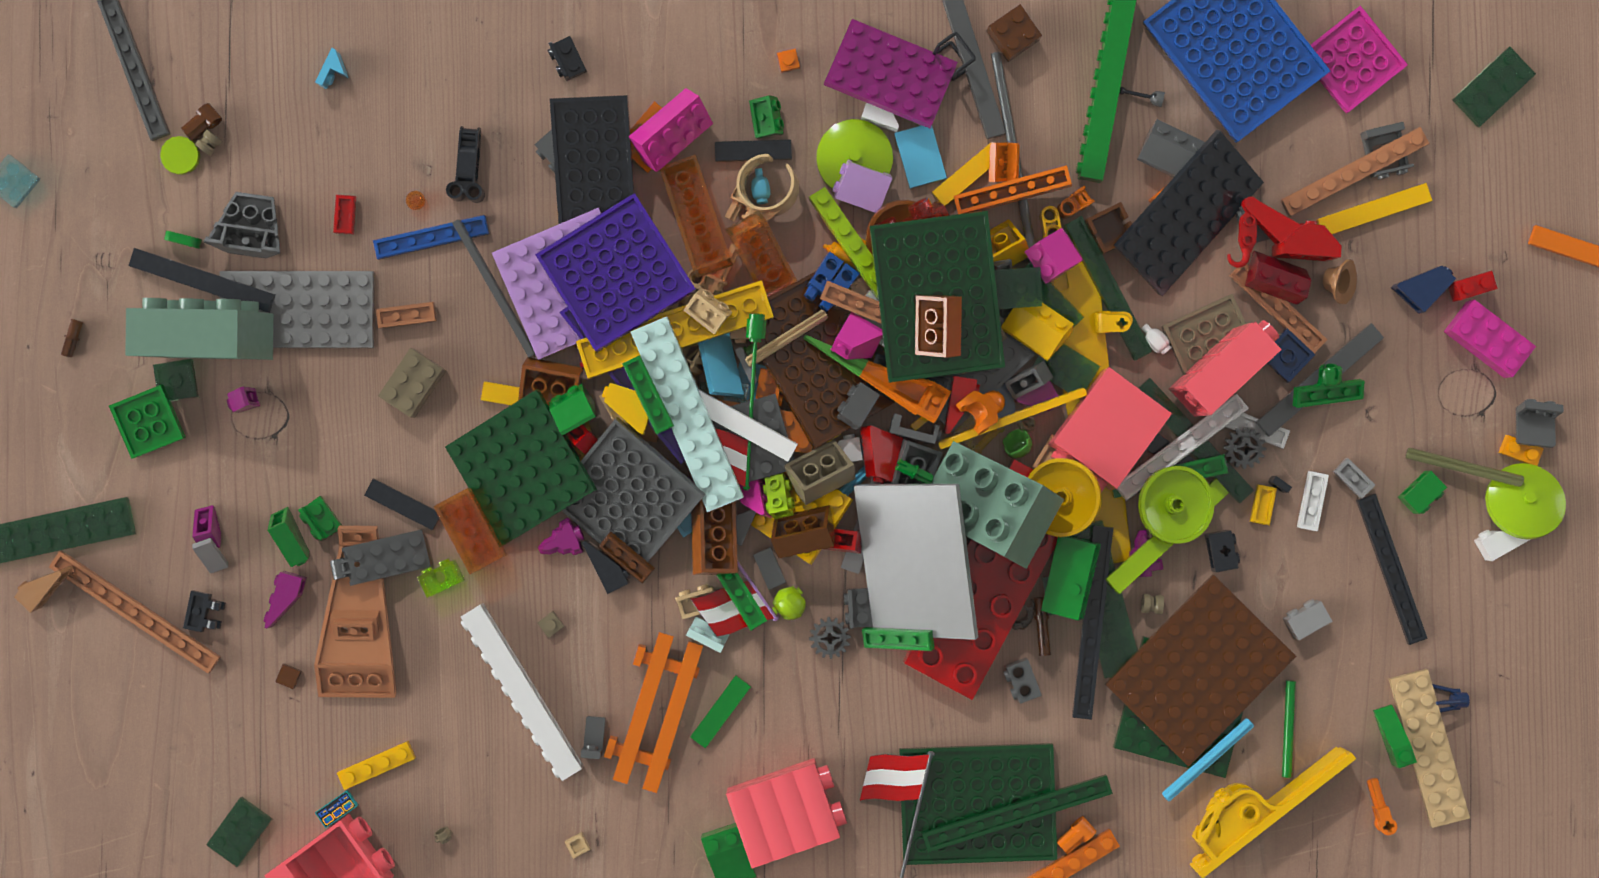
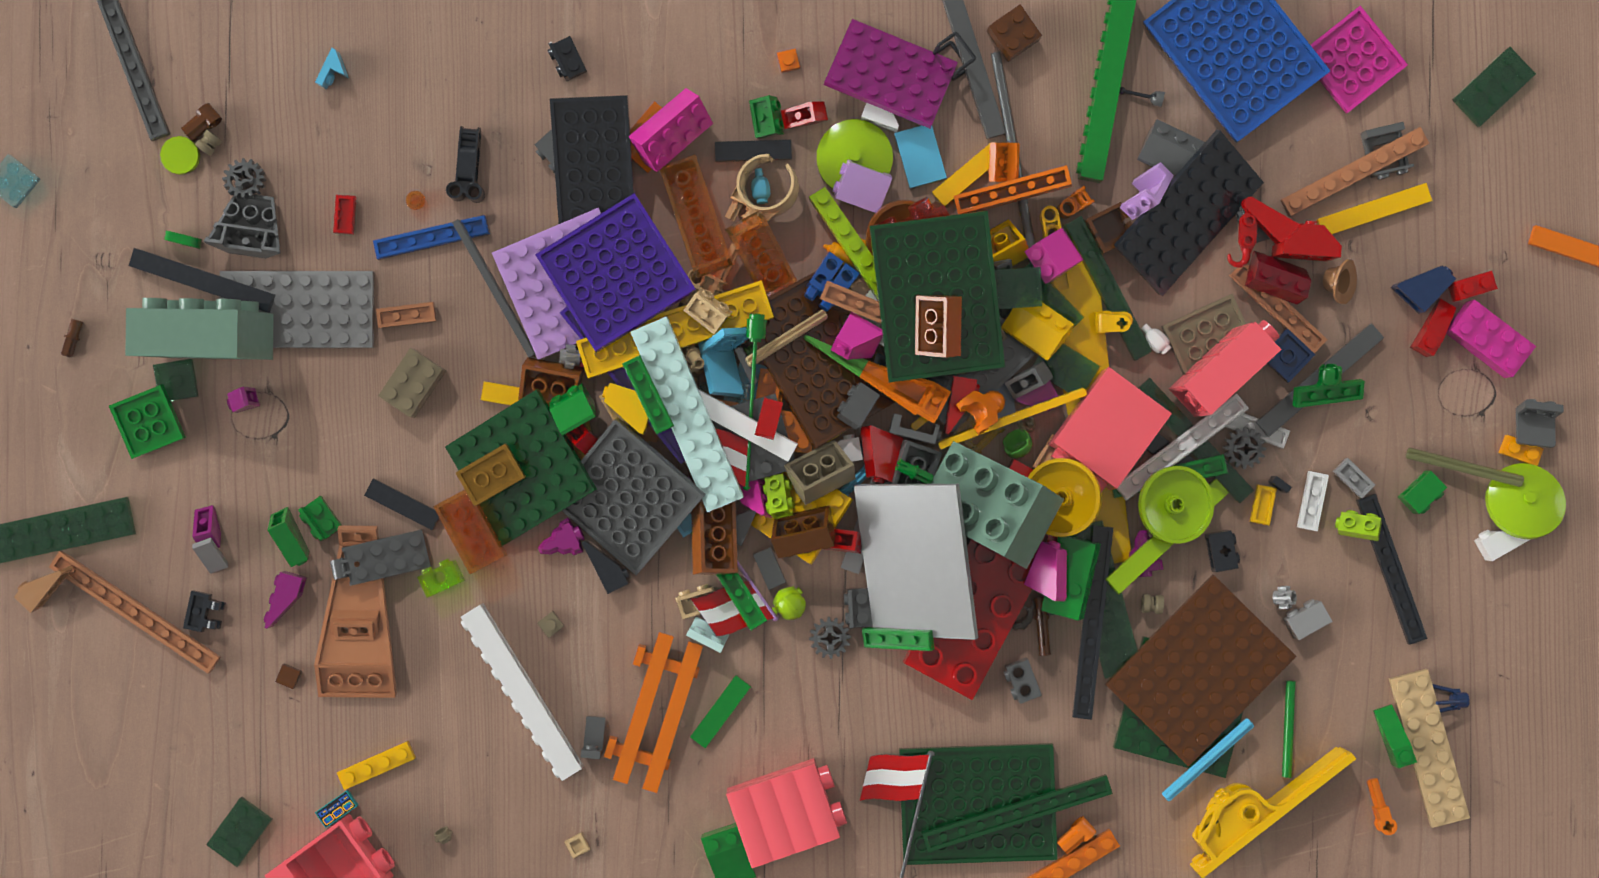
reddish brown tile [598,532,655,584] -> none
none -> dark grey gear [222,158,266,201]
none -> pearl gold plate [456,443,526,506]
none -> light grey gear [559,344,580,369]
none -> tan pin [682,344,705,369]
none -> medium azure tile [701,327,749,352]
none -> red tile [754,397,783,440]
none -> red slope [781,101,828,129]
none -> dark pink slope [1024,540,1067,601]
none -> lavender panel [1120,162,1174,220]
none -> light grey gear [1273,586,1297,609]
none -> lime brick [1335,510,1382,541]
none -> red slope [1410,298,1456,357]

